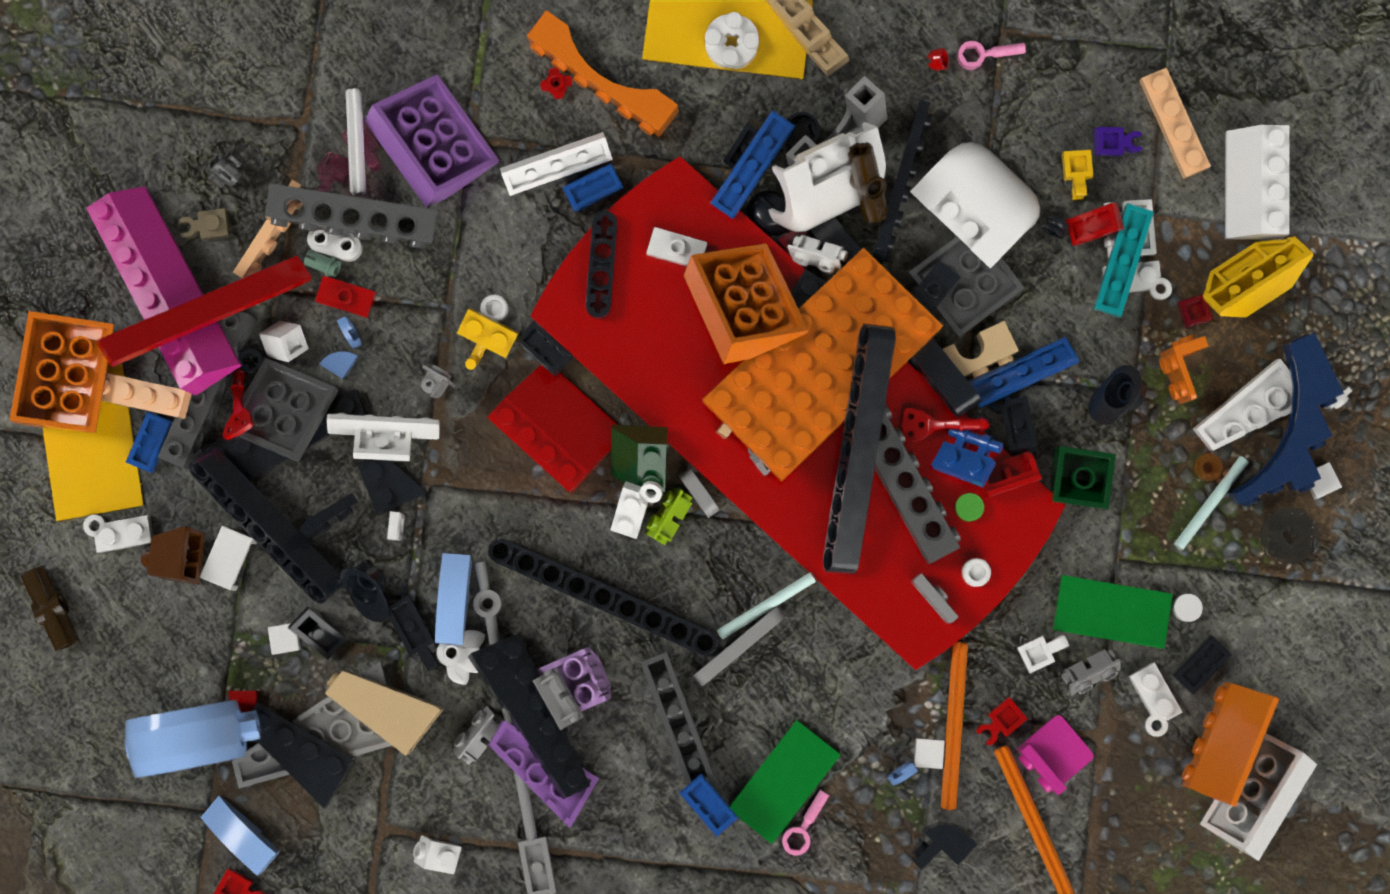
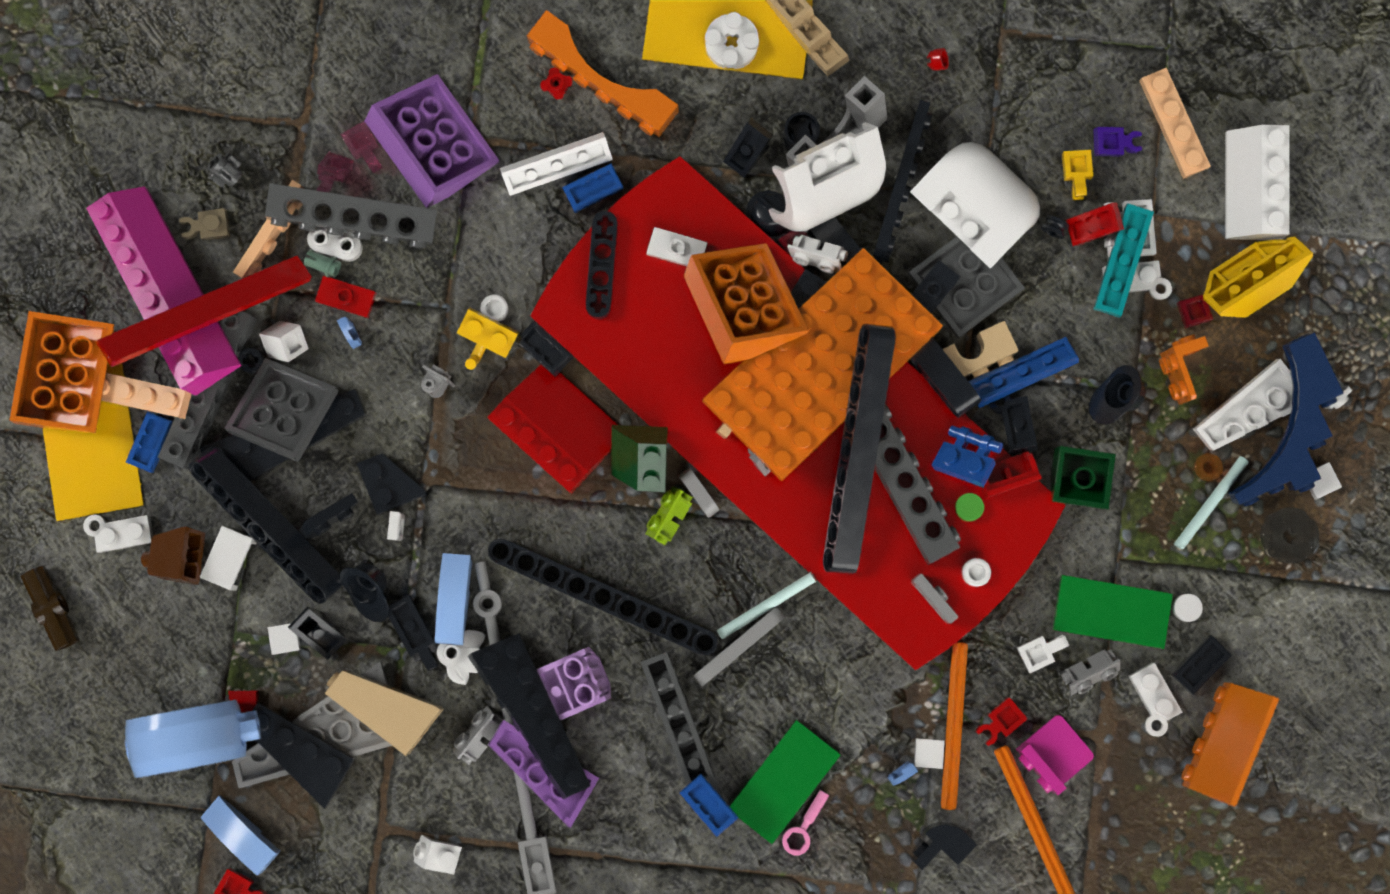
red piece [222,368,254,440] -> none
medium blue tile [320,351,359,380] -> none
white bracket [327,413,440,461] -> none
white axle [346,88,366,196] -> none
light grey hinge [533,668,584,730] -> none
white hinge [611,481,663,539] -> none
blue tile [710,110,796,219] -> none
dark brown piece [847,142,888,223] -> none
red piece [901,407,990,443] -> none
bright pink piece [957,41,1026,70] -> none
white slope [1200,733,1317,861] -> none

